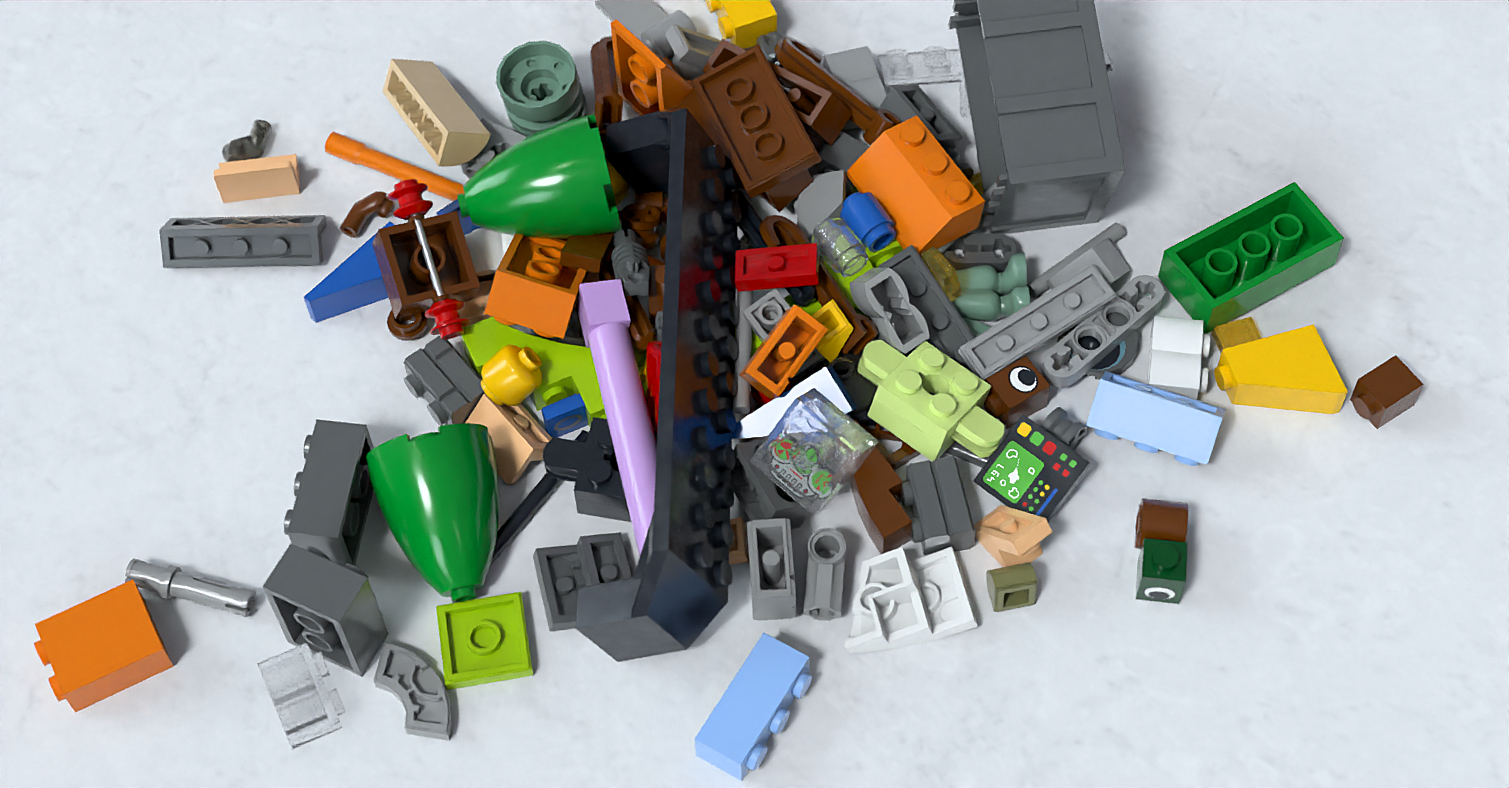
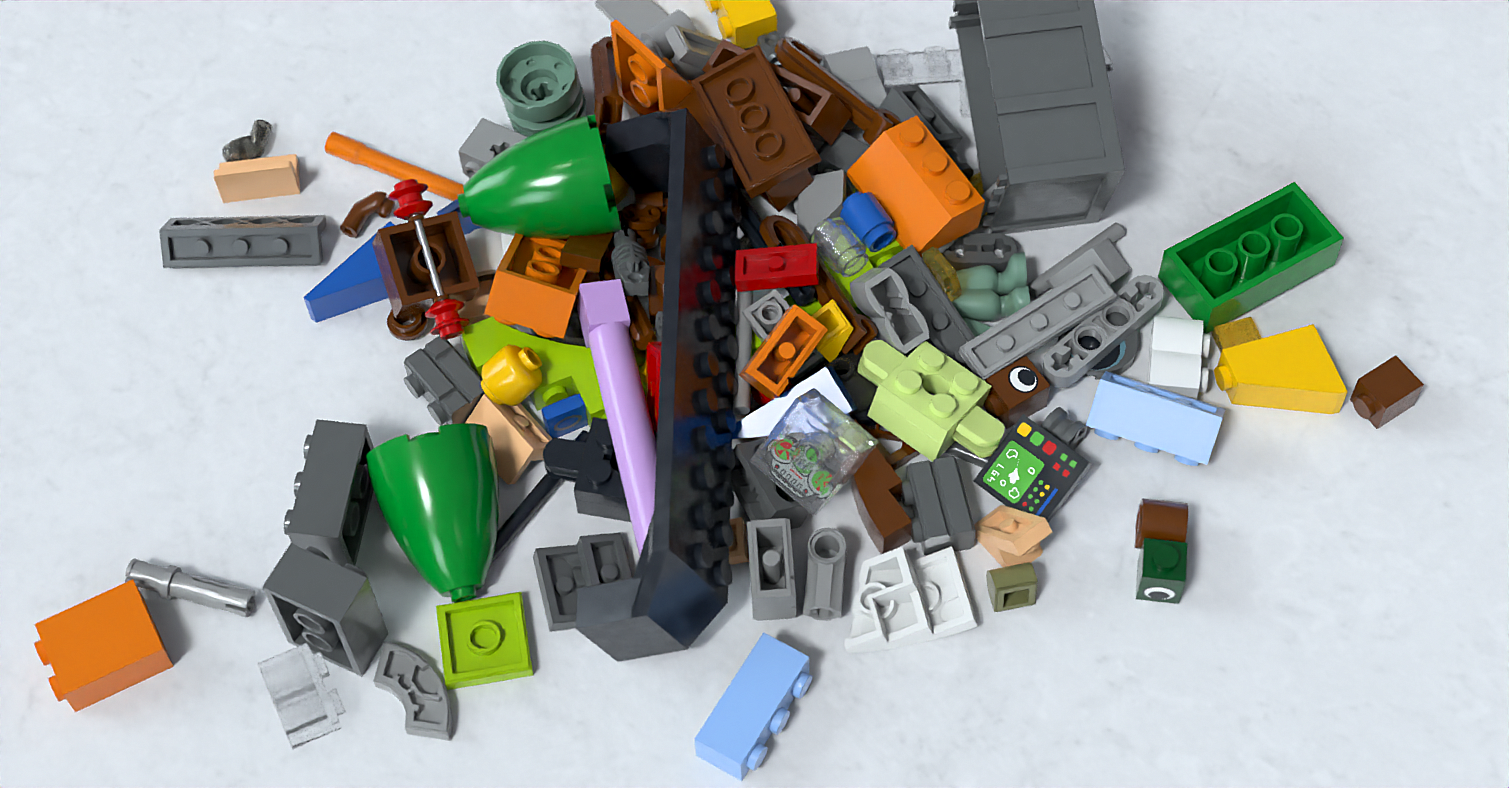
tan brick [383,58,491,167] -> none

